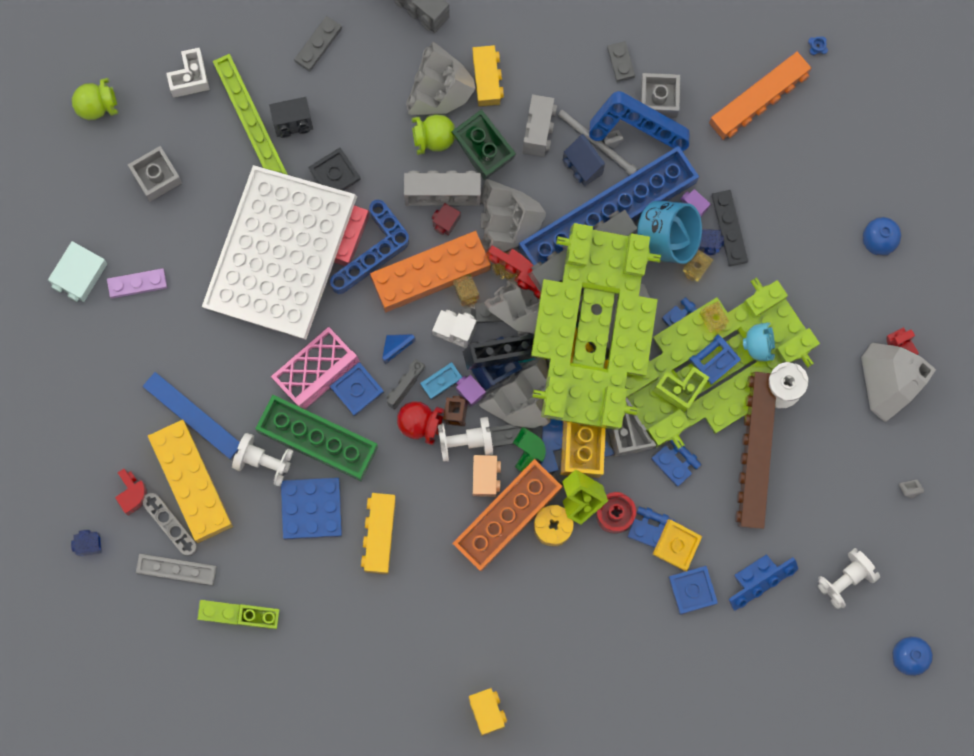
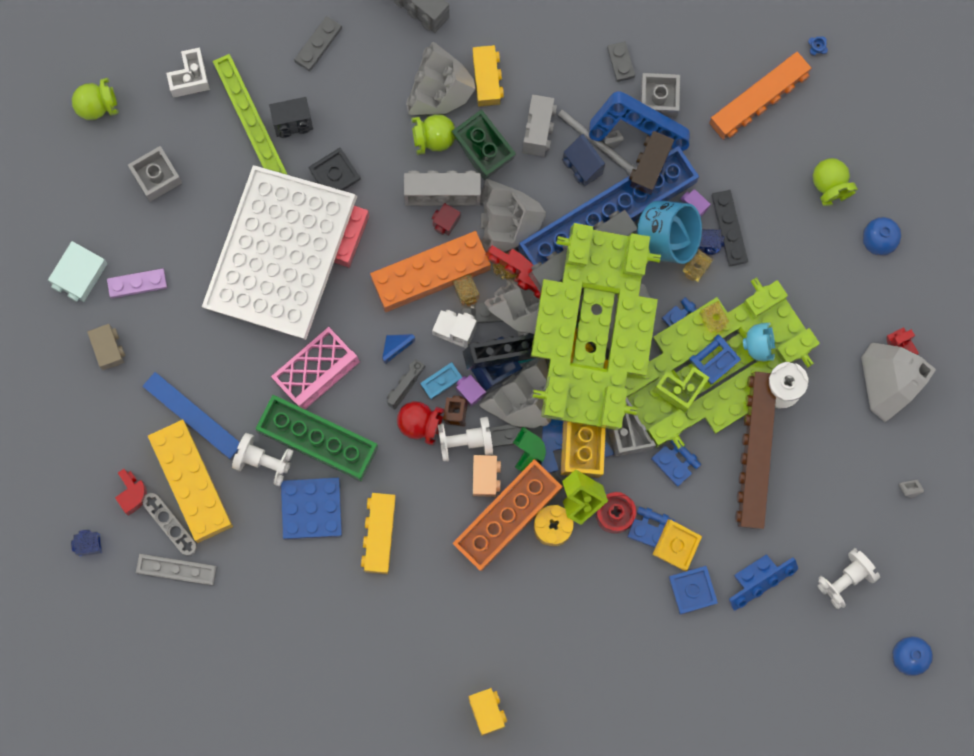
lime slope [197,600,279,629] -> none
blue beam [330,200,409,294] -> none
blue plate [330,362,384,416] -> none
none -> dark tan brick [87,324,126,370]
none -> dark brown brick [629,131,674,195]
none -> lime tile [812,158,858,206]

